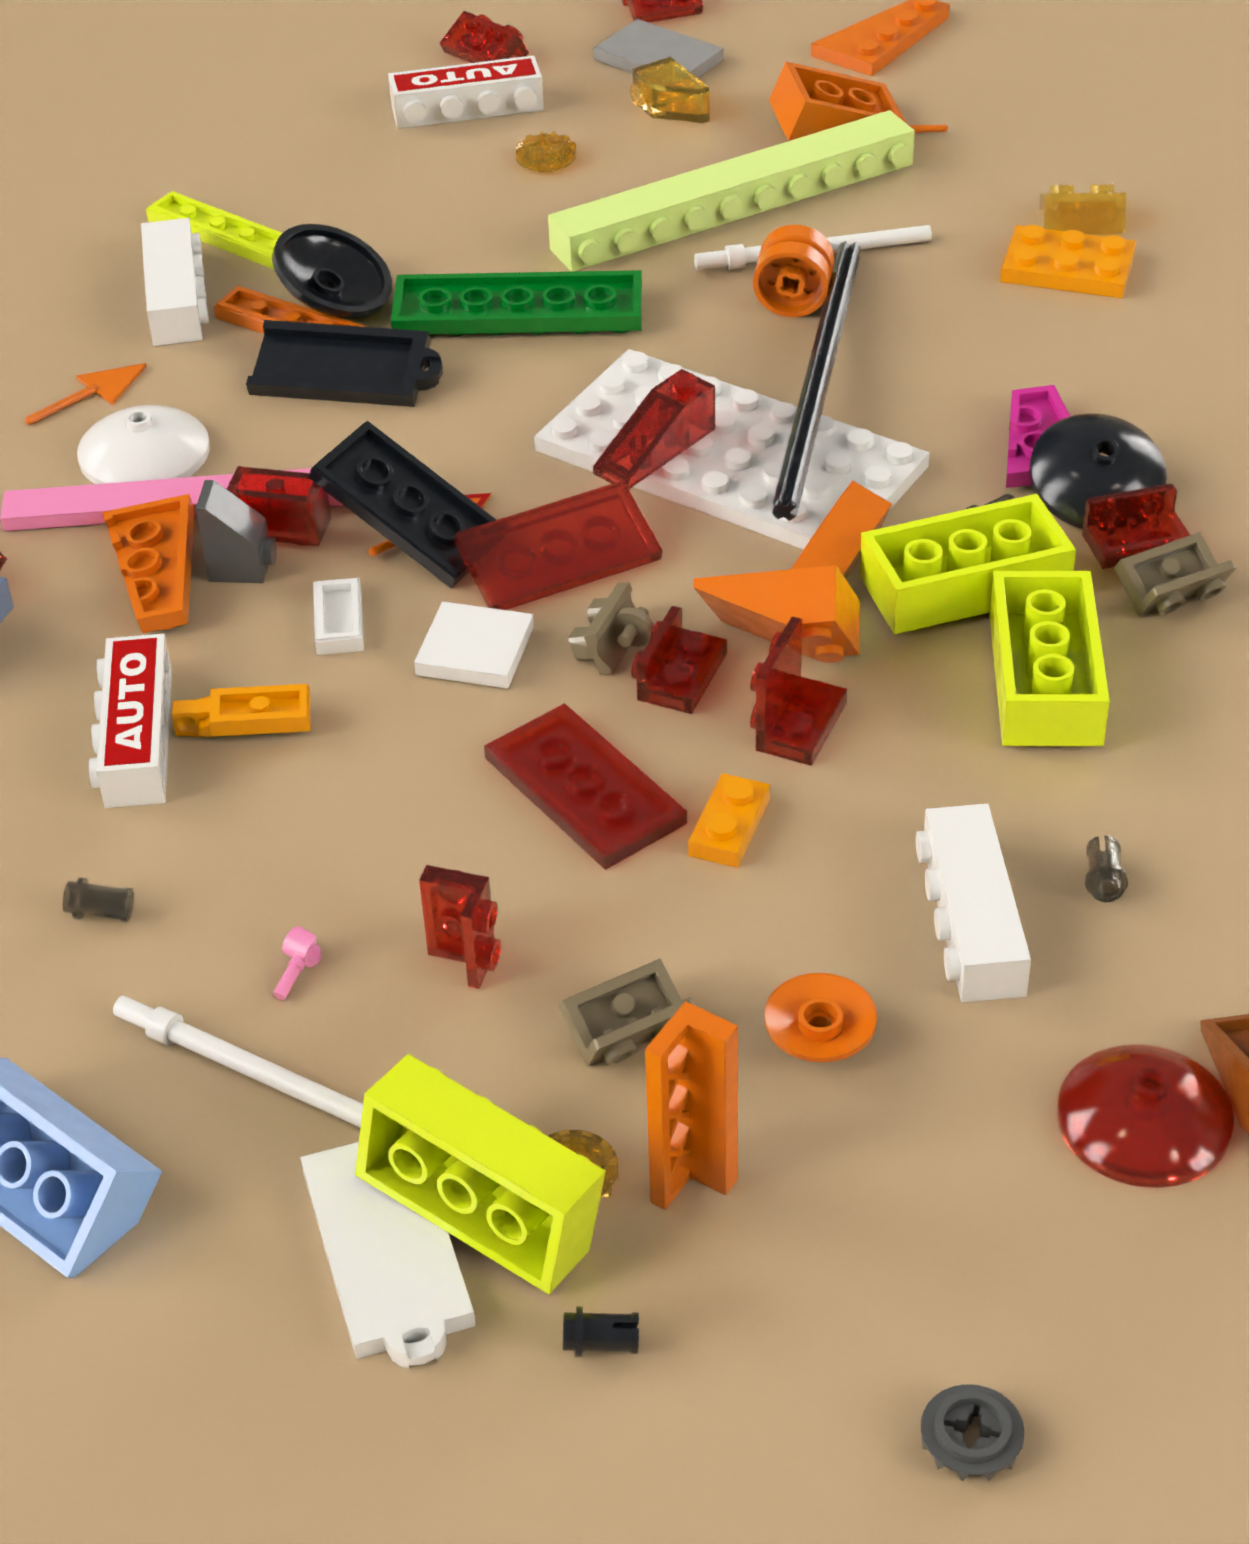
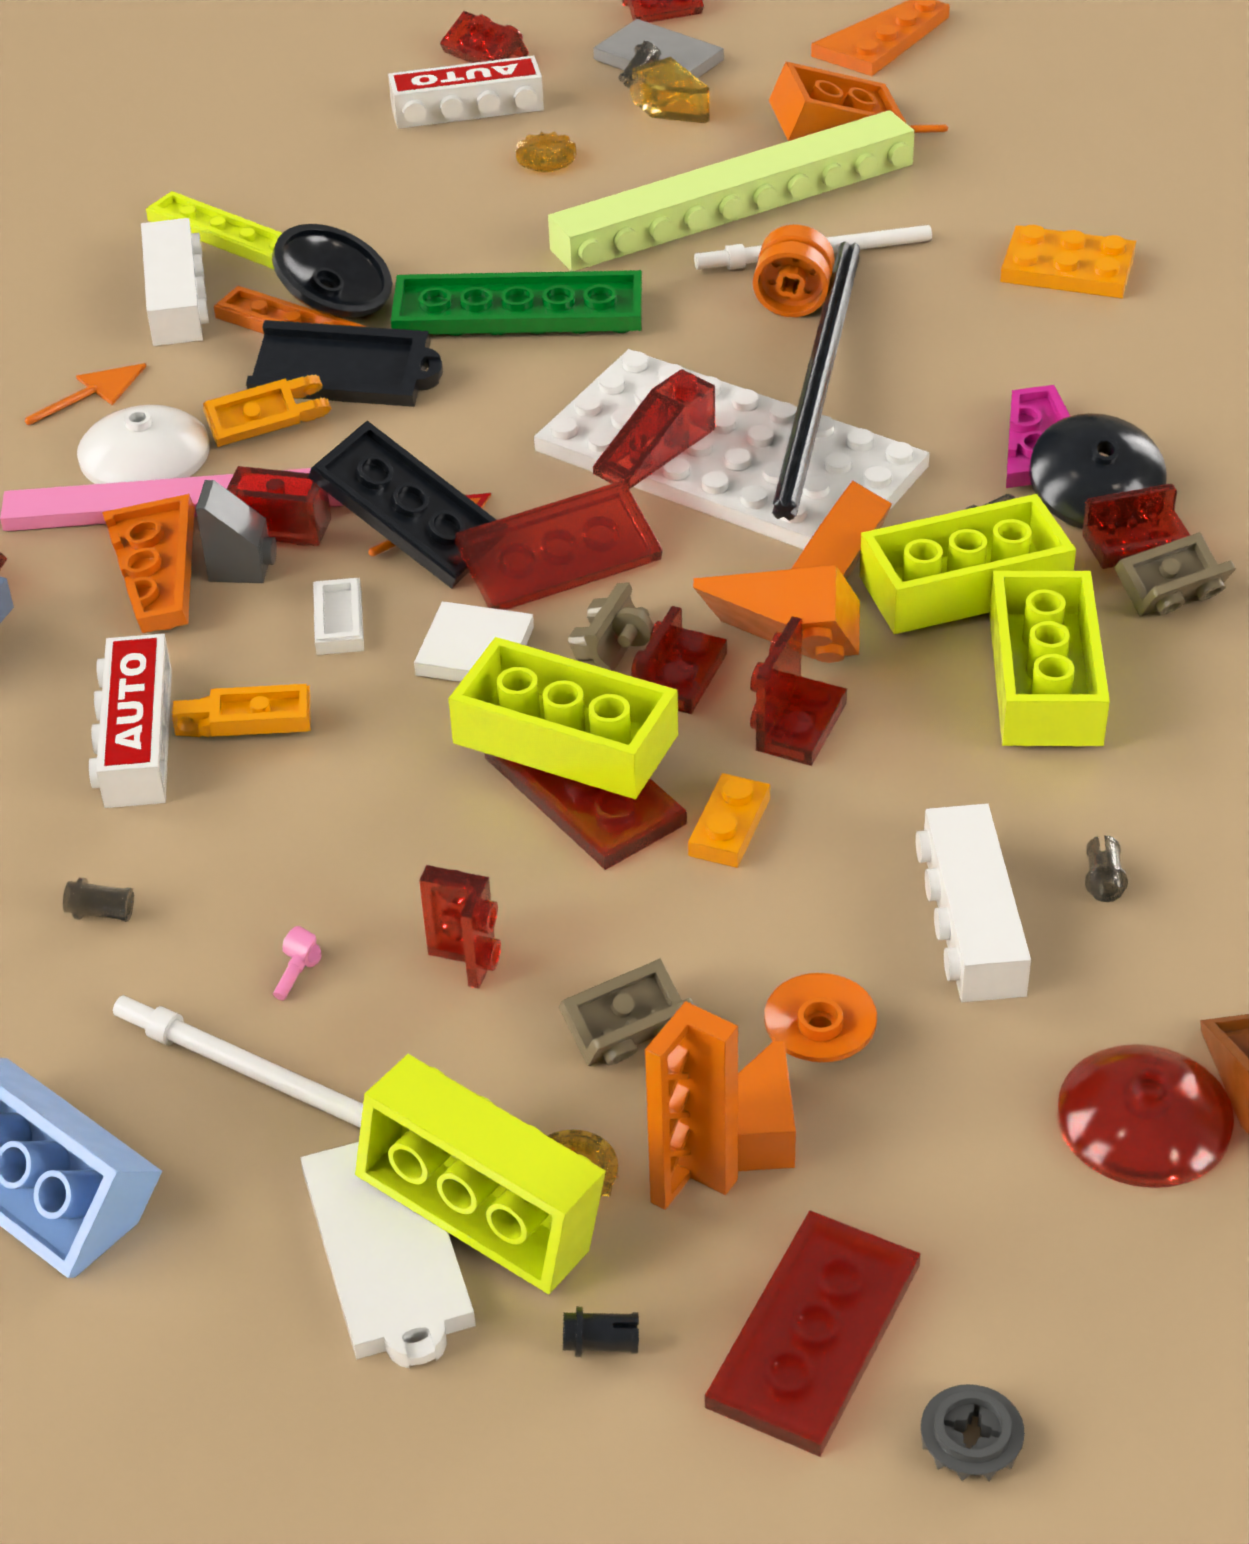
clear yellow bracket [1040,184,1126,234] -> none
none -> light orange hinge [203,374,332,447]
none -> neon yellow brick [448,637,678,800]
none -> clear smoke pin [619,41,661,91]
none -> clear red tile [705,1210,921,1457]
none -> orange slope [738,1041,796,1171]

